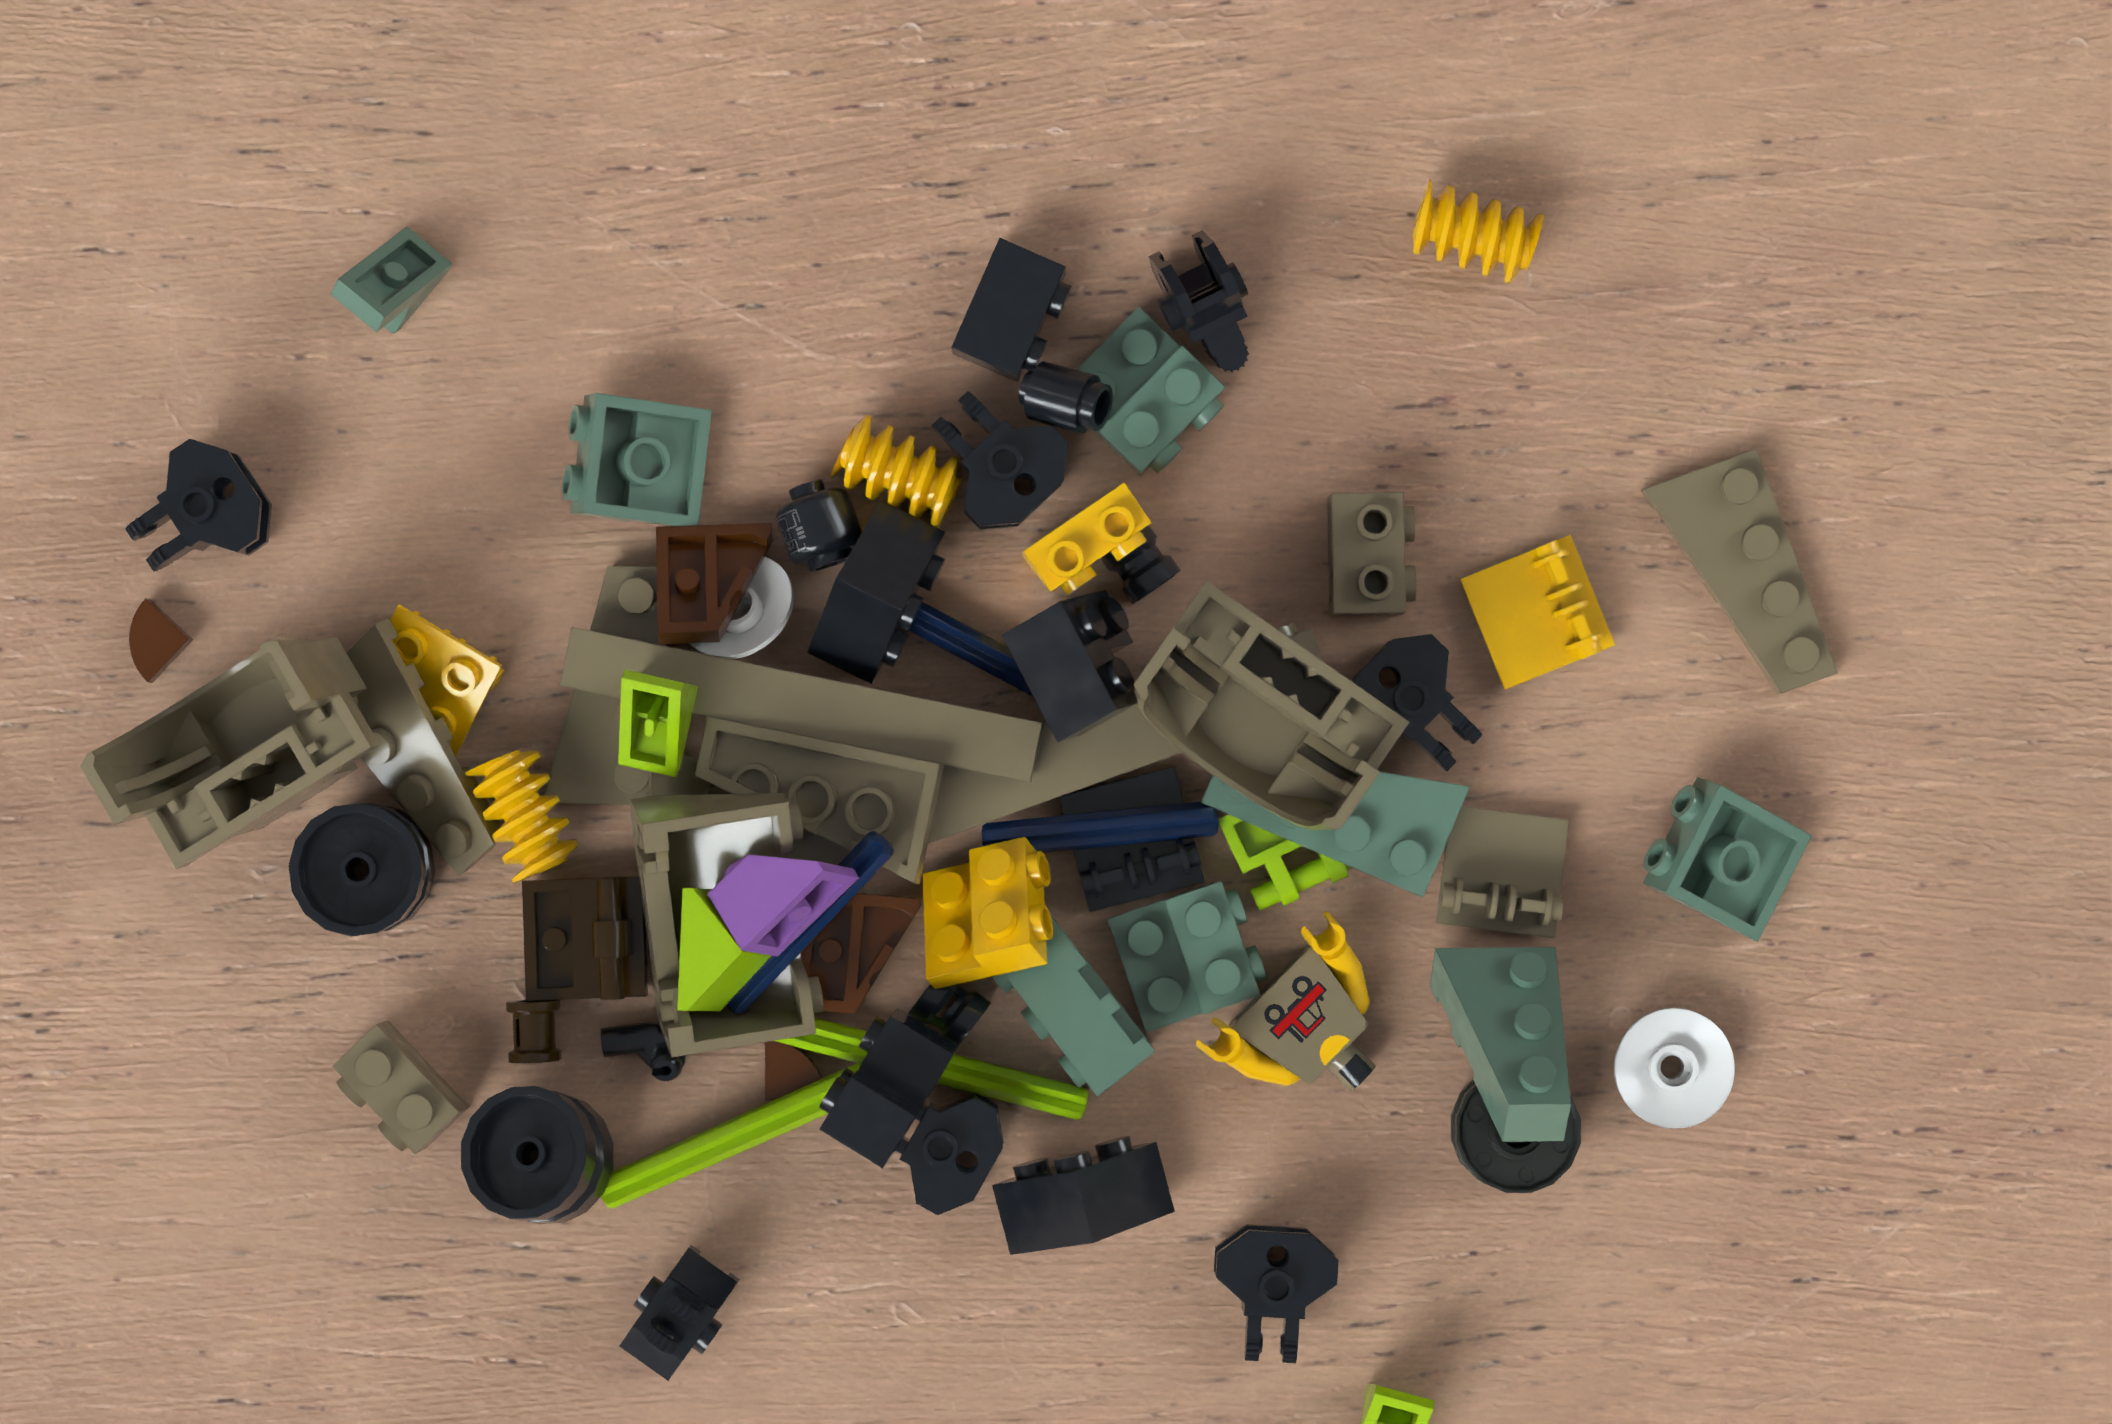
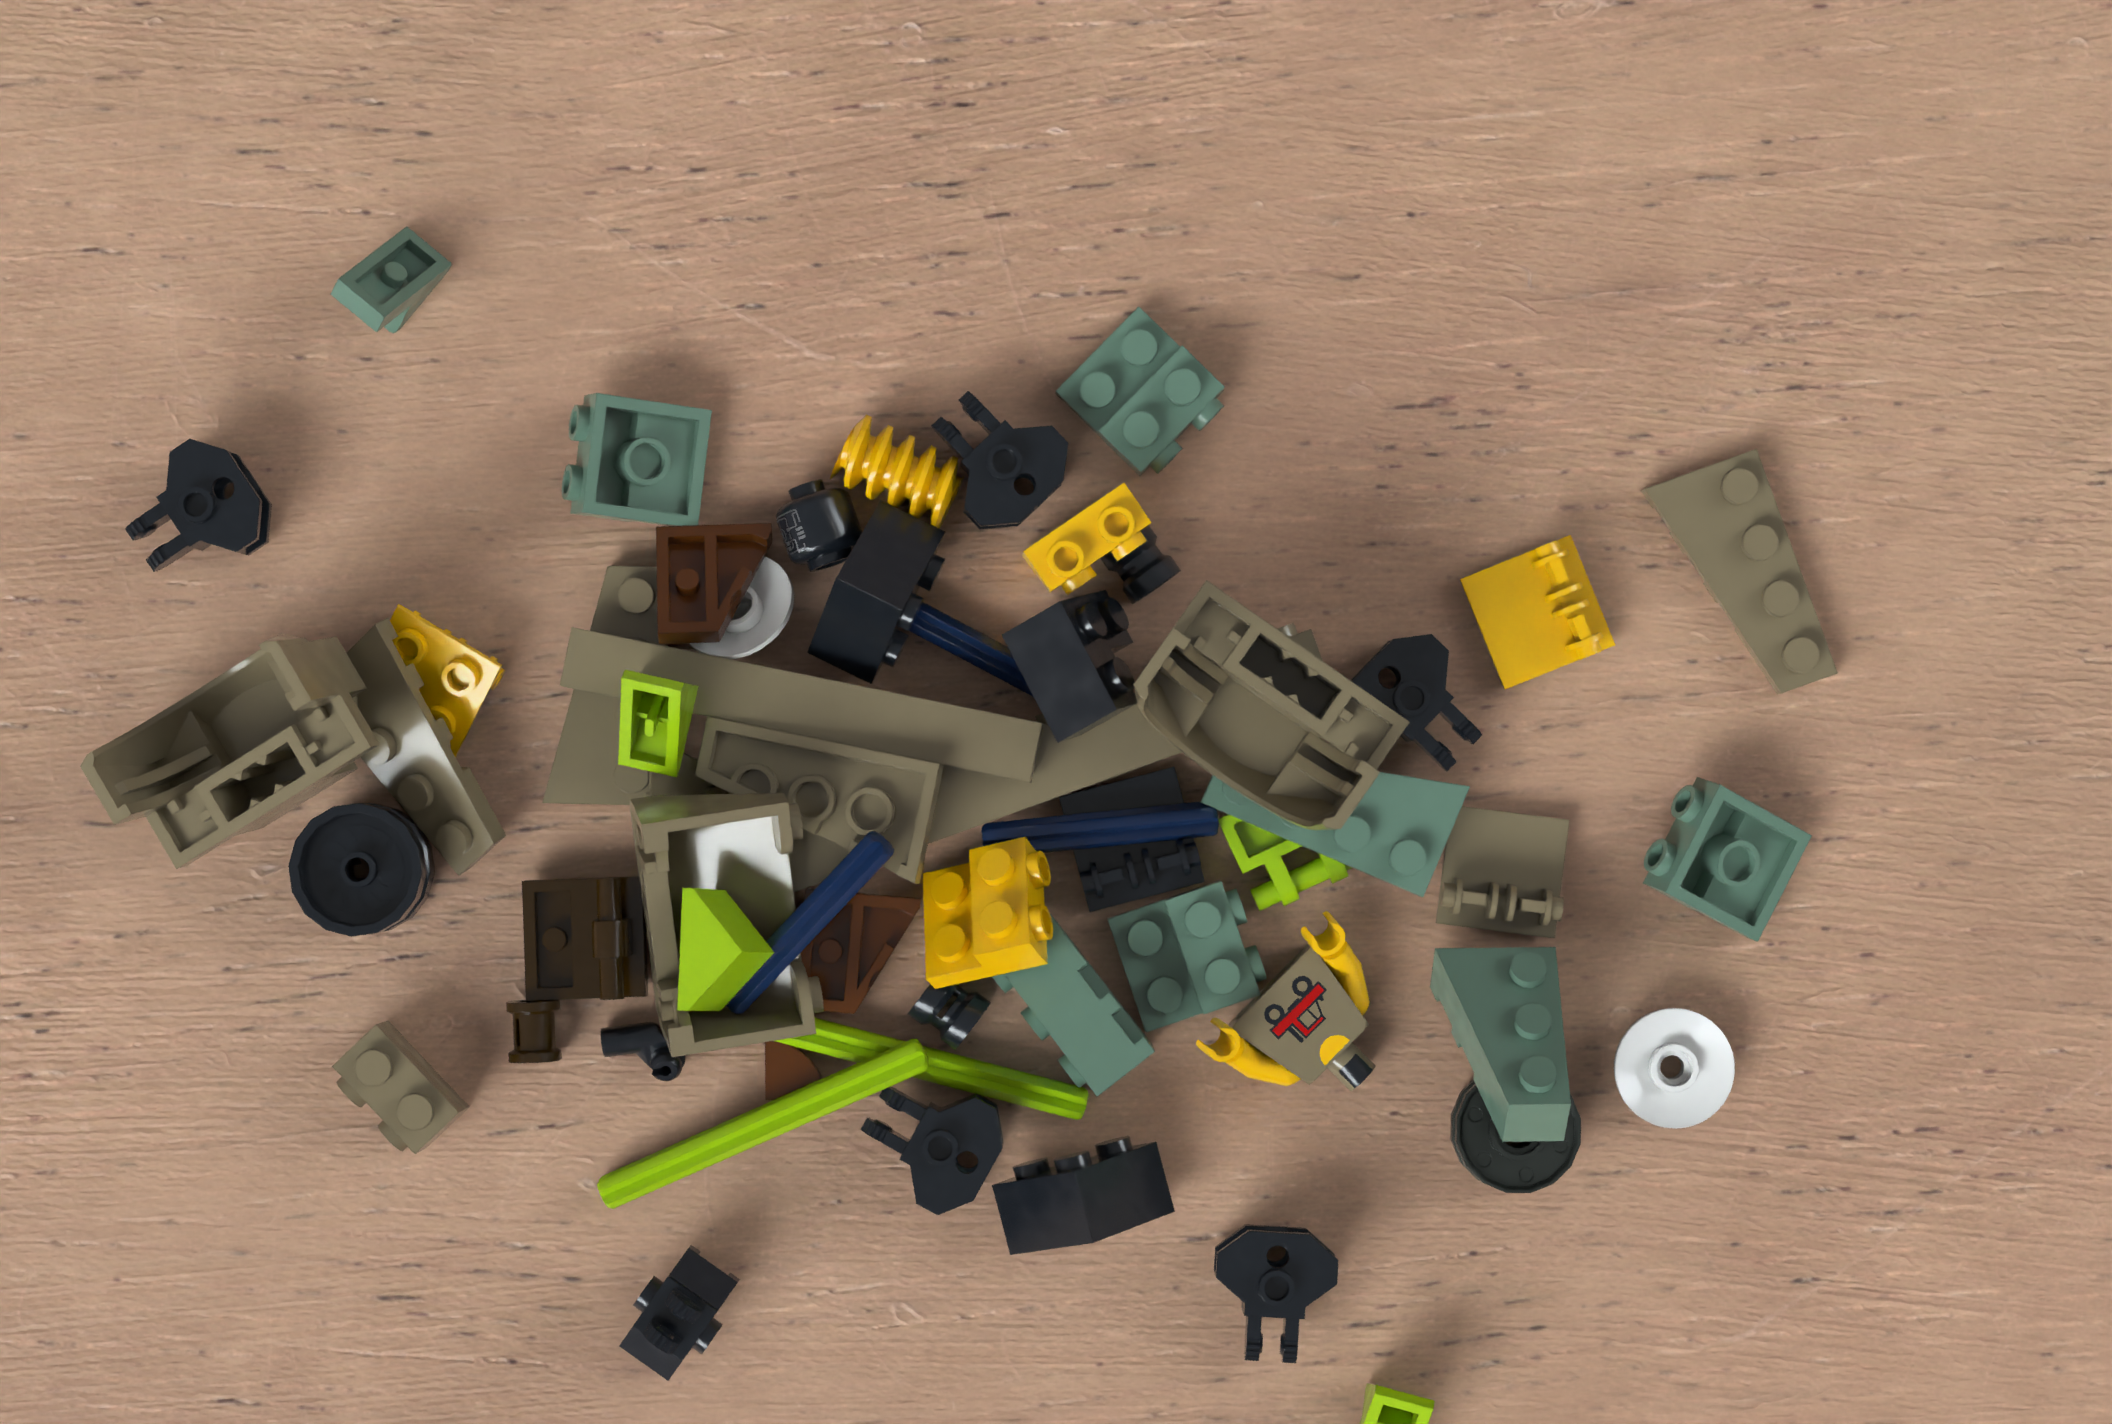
reddish brown tile [129,598,193,683] -> none
black wheel [461,1086,614,1224] -> none
yellow piece [465,750,579,884] -> none
medium lavender slope [707,855,859,957] -> none
black brick [819,1008,959,1168] -> none
black brick [951,238,1072,382] -> none
black brick [1019,361,1113,434] -> none
black hinge [1148,230,1249,373] -> none
dark tan brick [1327,492,1416,616] -> none
yellow piece [1412,179,1544,284] -> none

